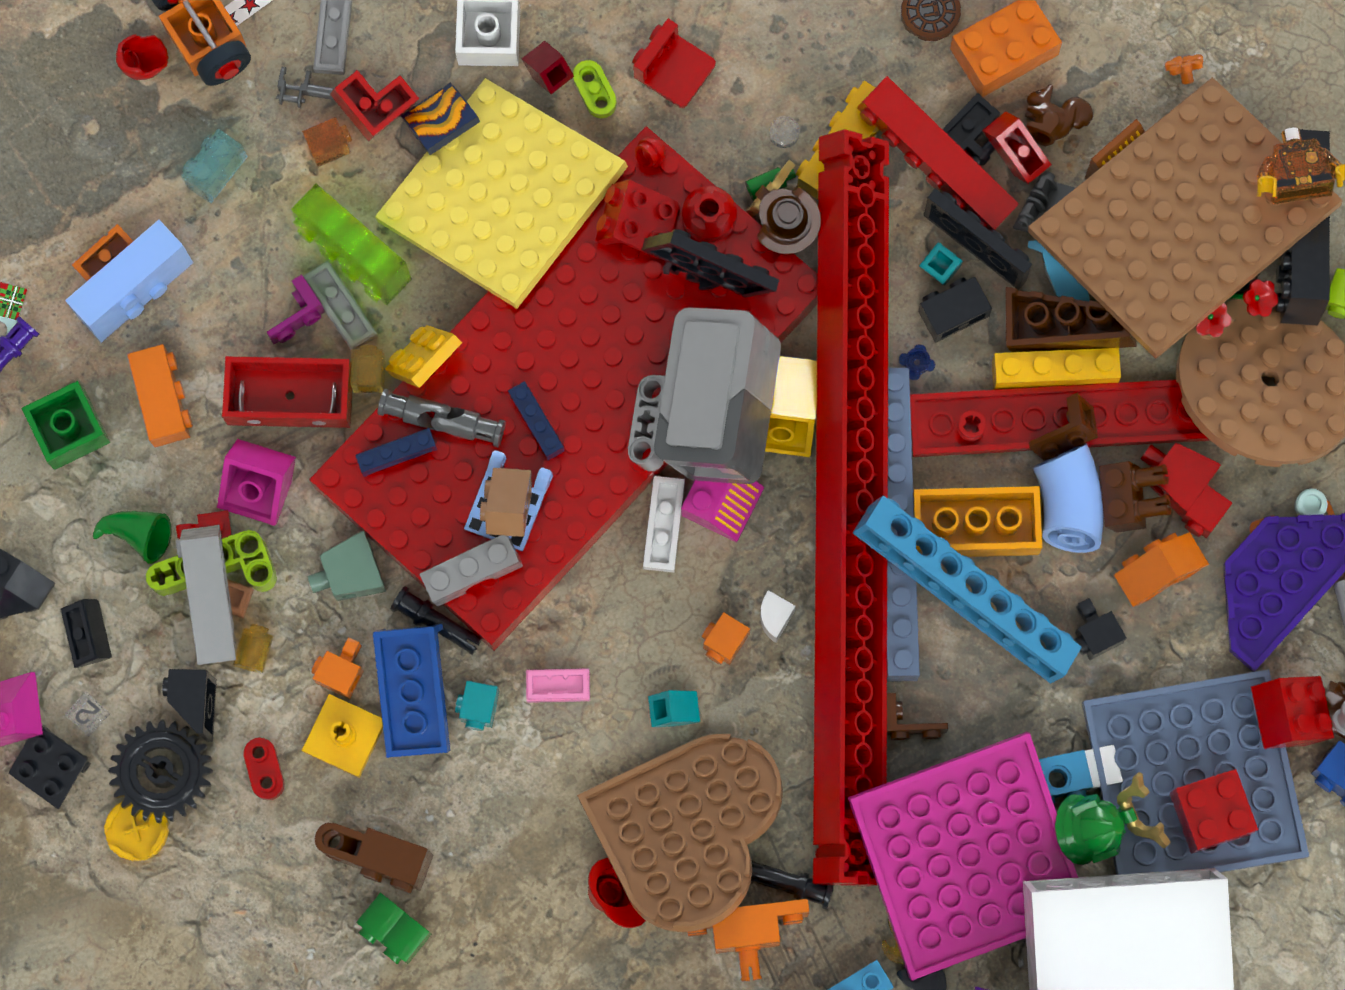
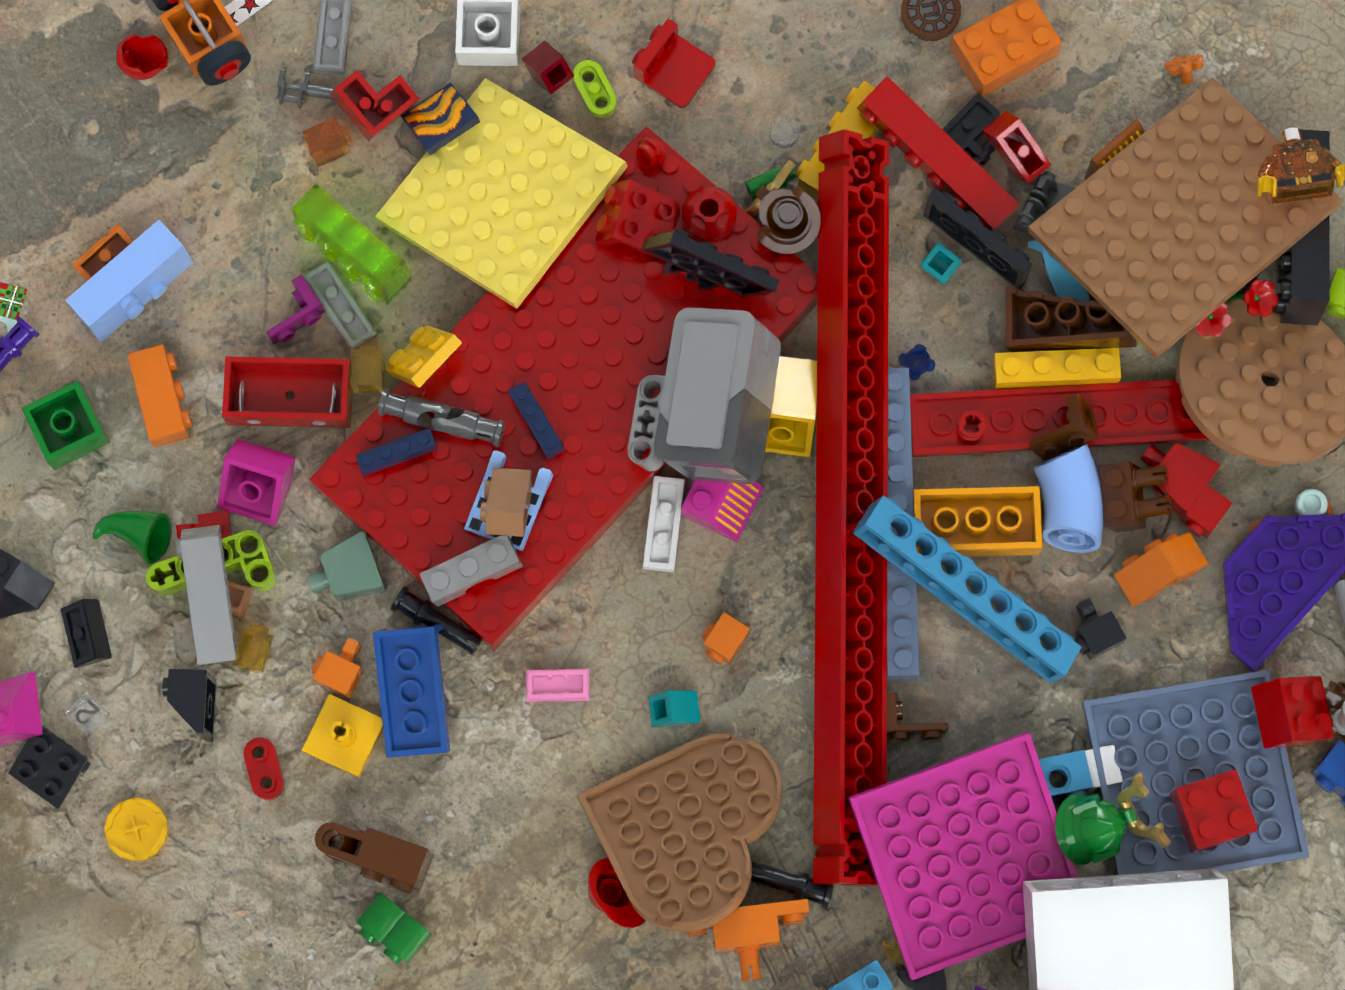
black gear [108,719,213,824] -> none
clear light blue brick [181,129,248,204] -> none
teal brick [455,681,500,731] -> none
white brick [760,590,795,643] -> none
black brick [918,277,992,343] -> none
reddish brown animal [1025,84,1093,147] -> none

